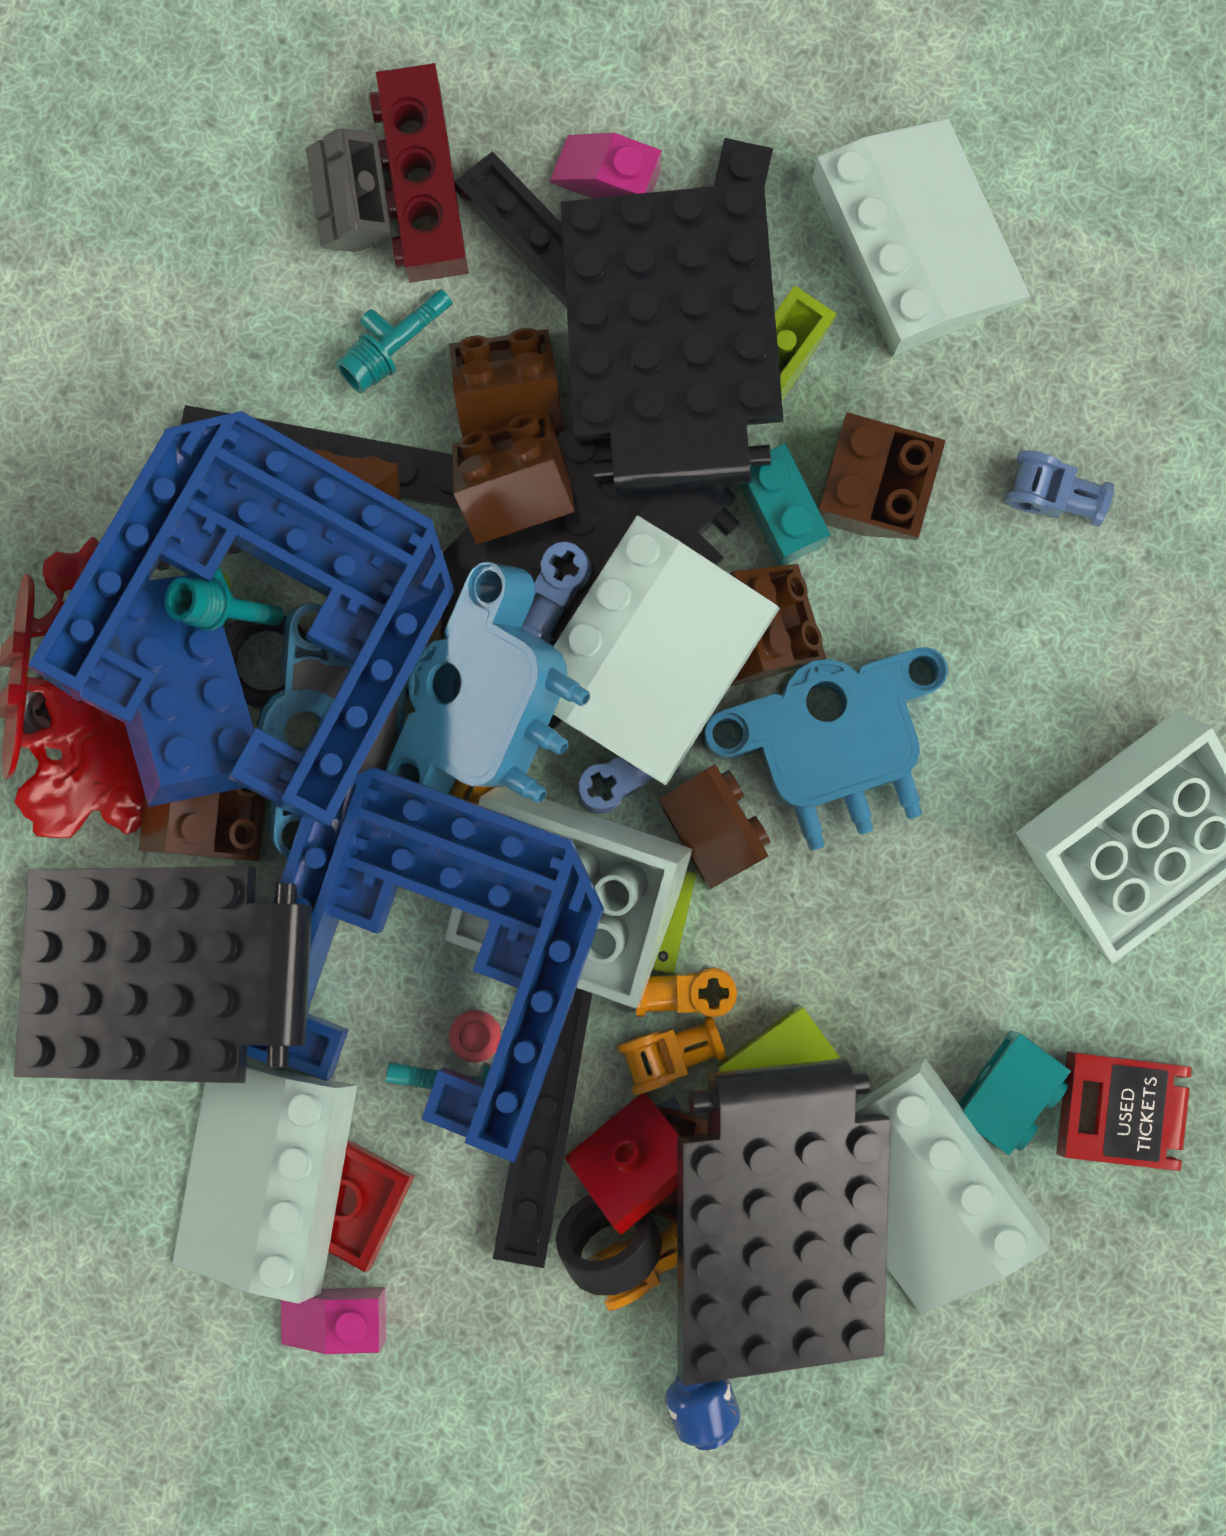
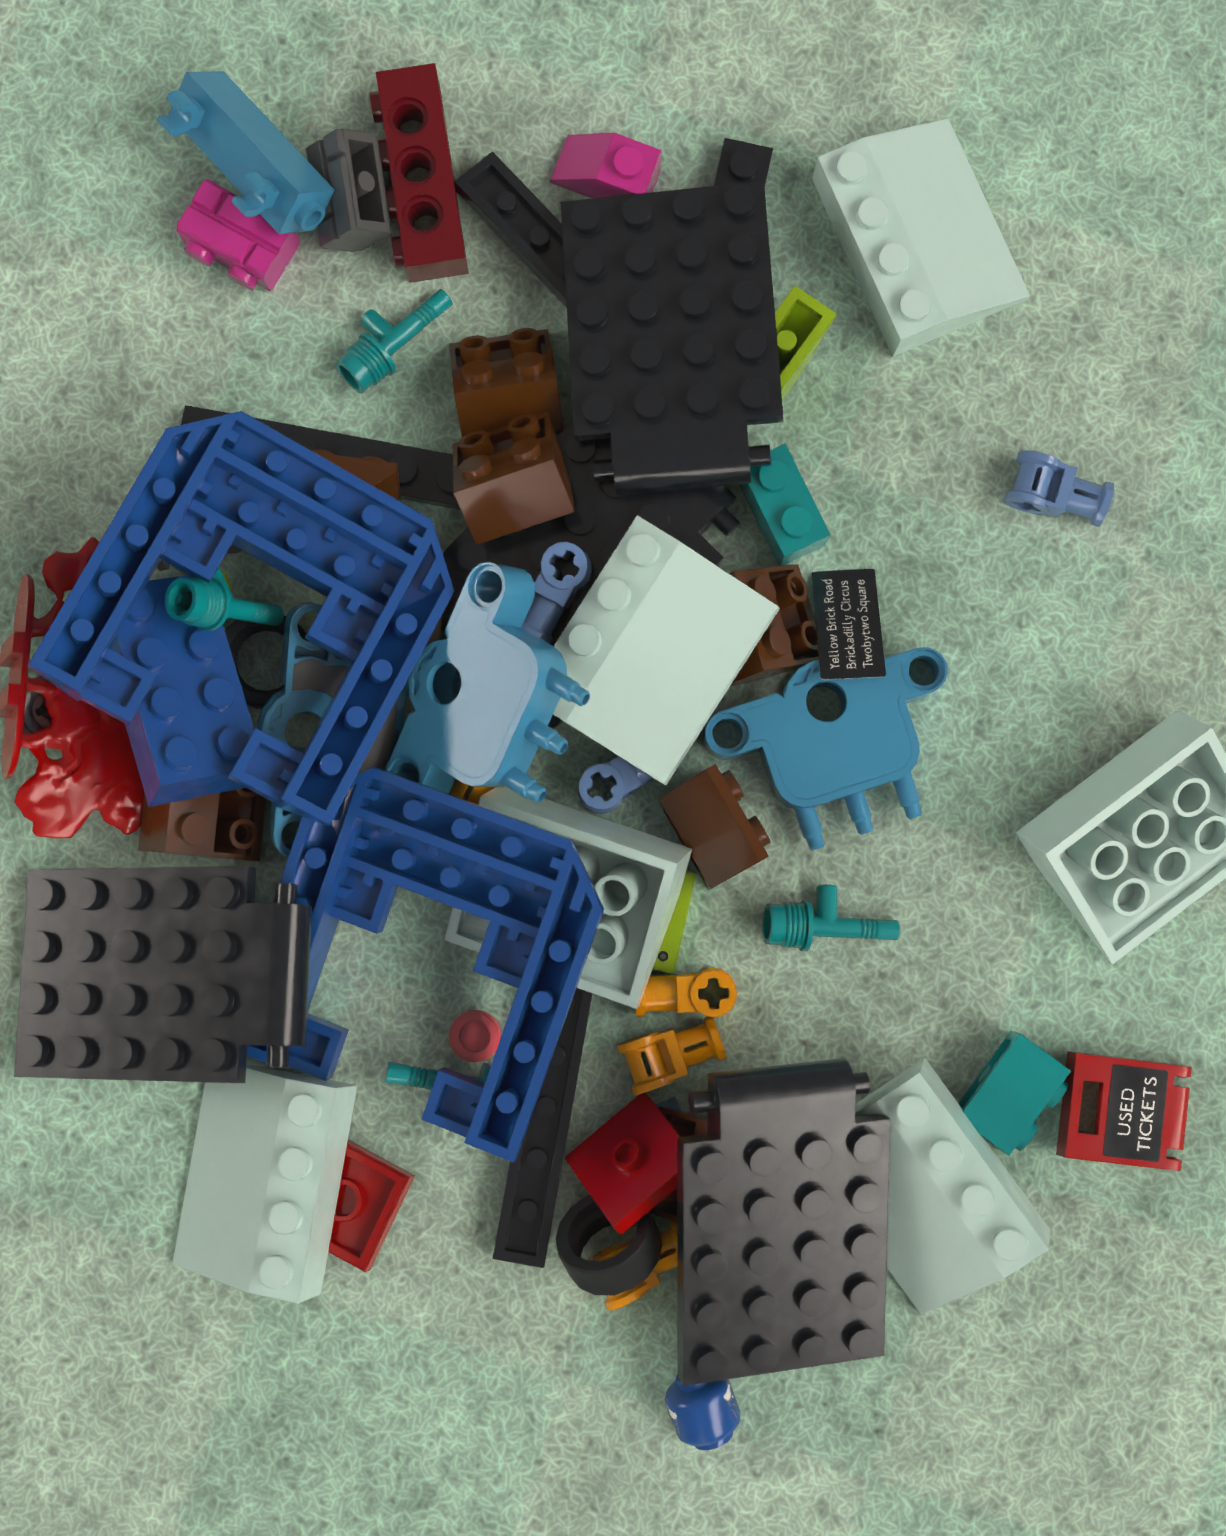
dark pink slope [281,1287,386,1354] -> none
lime slope [716,1005,840,1072] -> none
reddish brown slope [817,412,946,540] -> none
none -> dark azure brick [157,71,335,234]
none -> dark pink brick [176,179,300,292]
none -> teal piece [762,884,900,951]
none -> black sticker [812,569,886,680]

